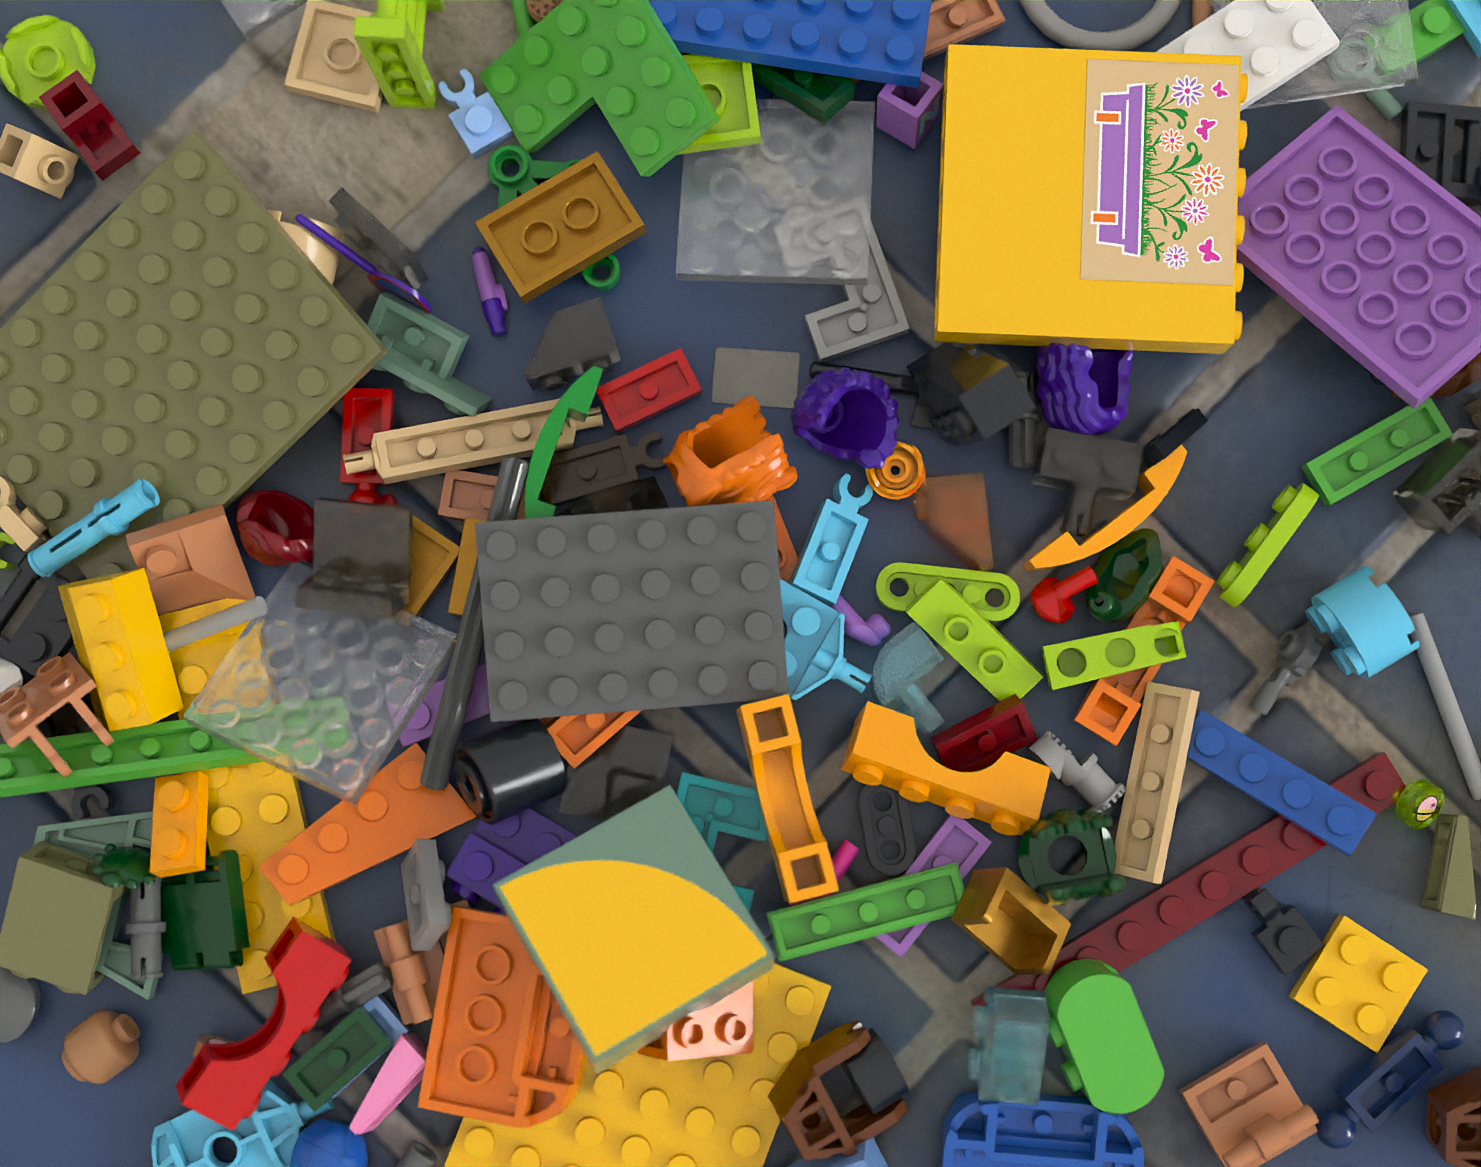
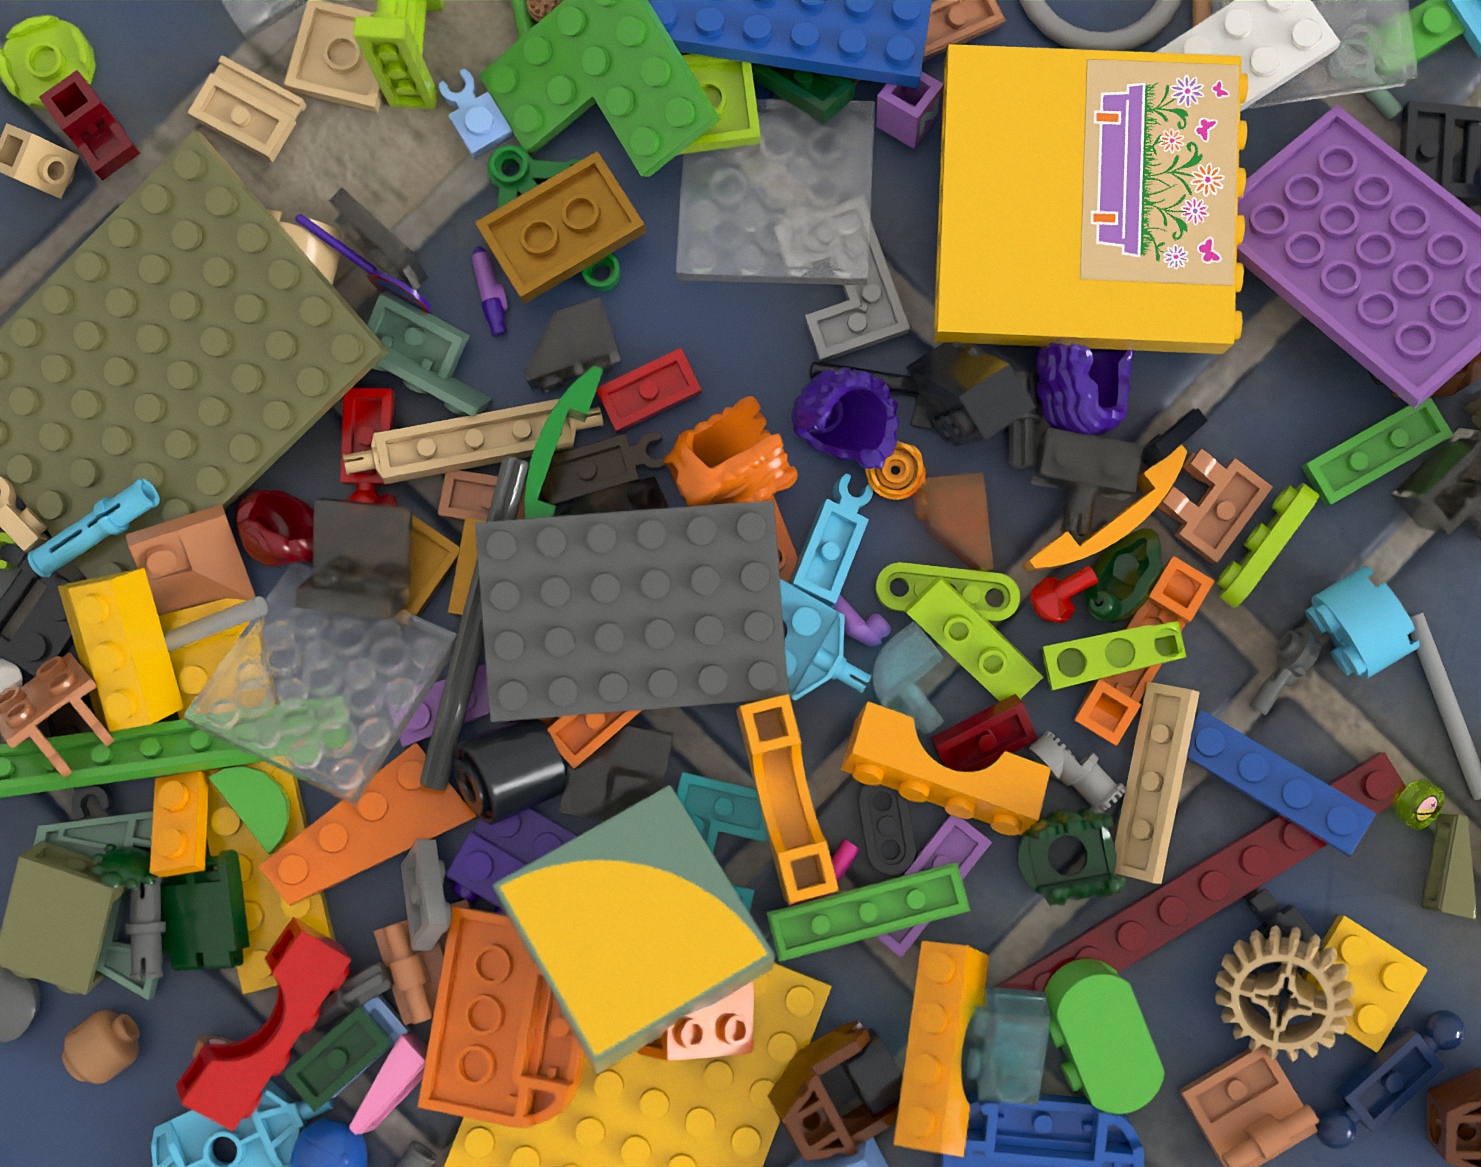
clear smoke sticker [712,347,800,408] -> none
pearl gold panel [951,867,1071,975] -> none
none -> tan plate [187,55,307,162]
none -> bright green tile [209,766,290,854]
none -> light orange arch [894,941,989,1157]
none -> nougat plate [1156,448,1273,564]
none -> tan gear [1215,925,1354,1062]

